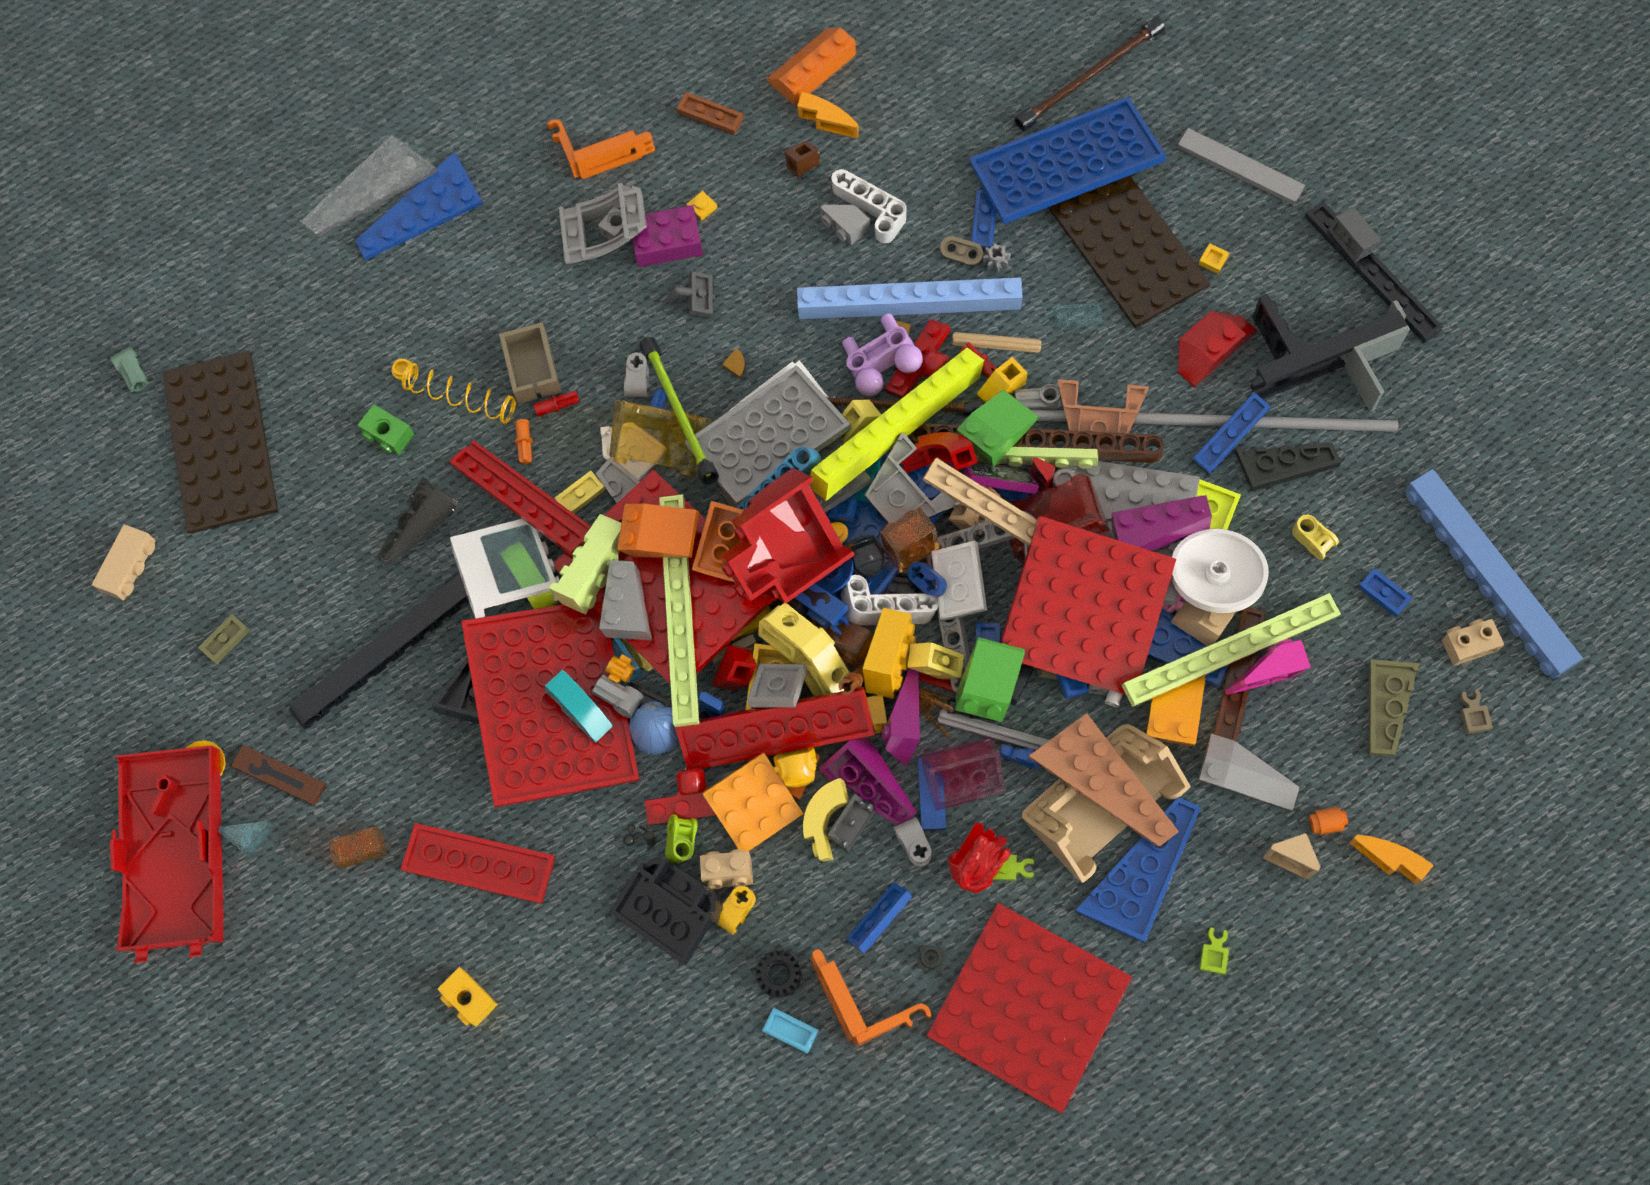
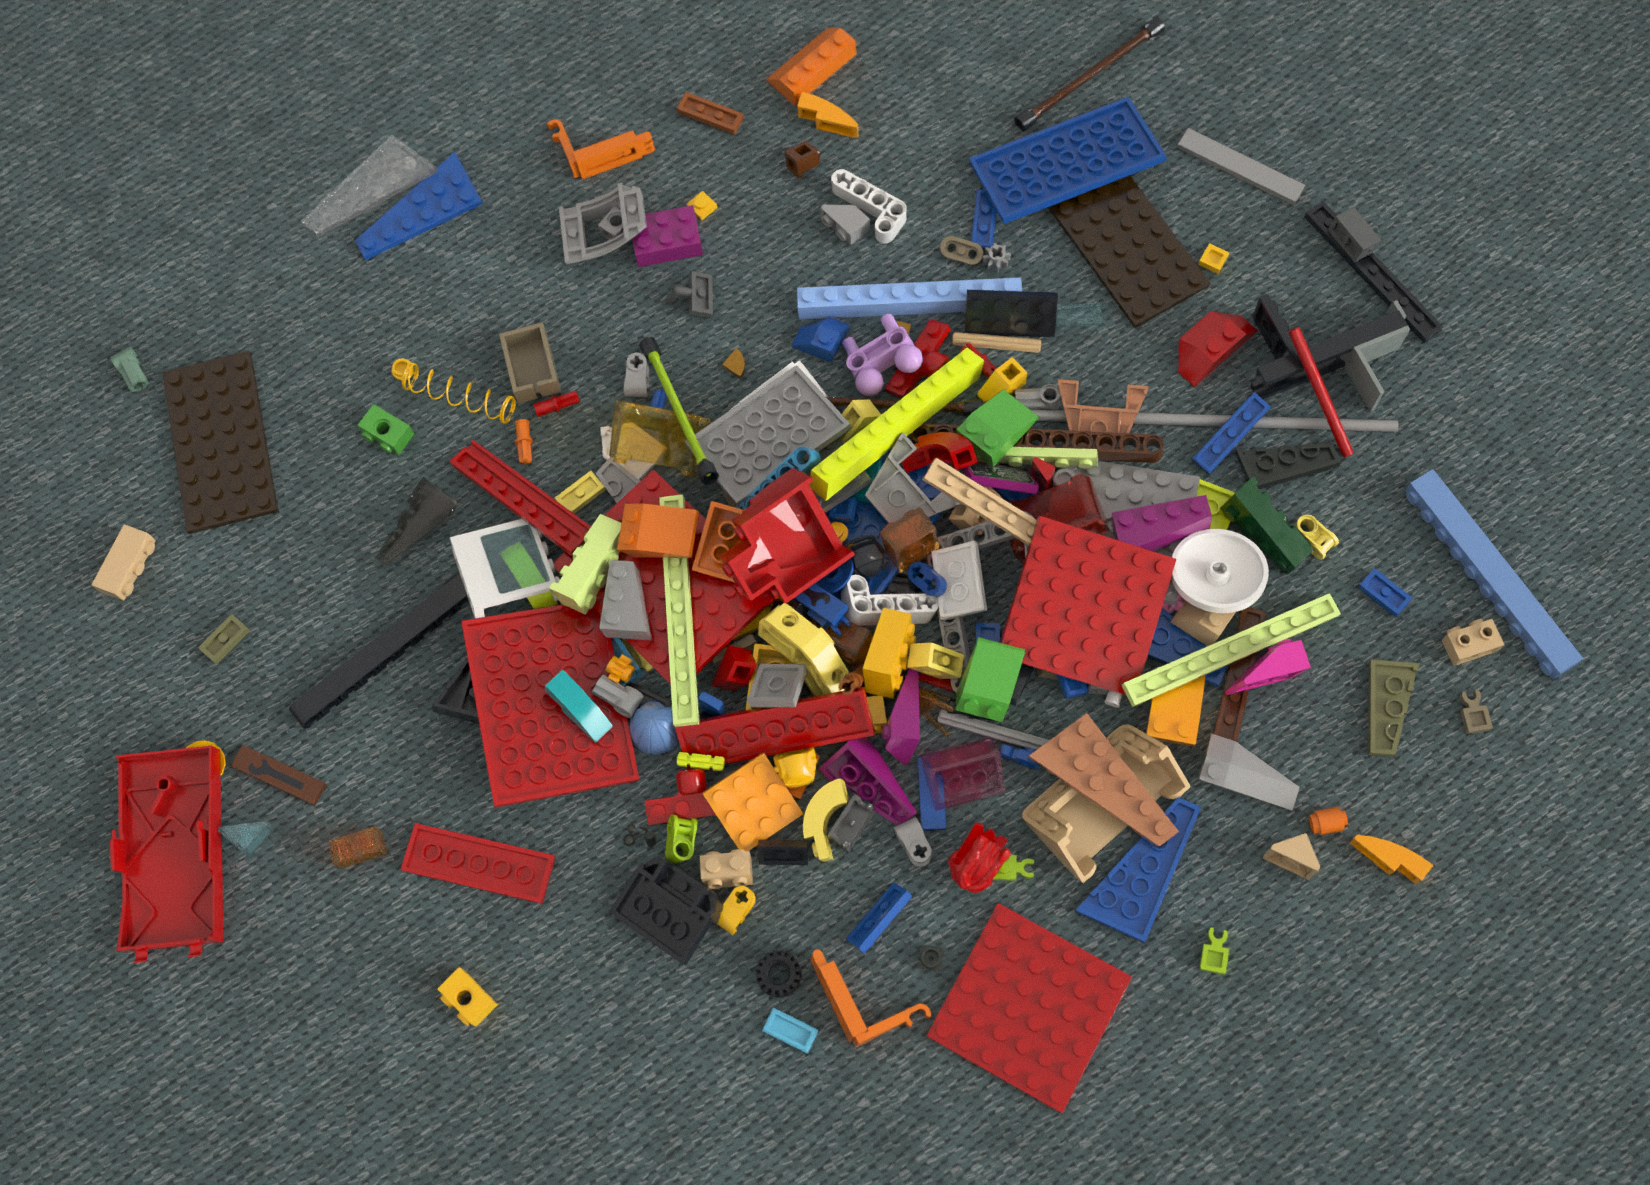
none -> neon yellow axle [677,752,725,771]
none -> black plate [758,840,808,865]
none -> blue slope [791,317,850,363]
none -> black plate [965,290,1058,337]
none -> dark green wedge [1220,476,1314,574]
none -> red piece [1288,327,1354,457]

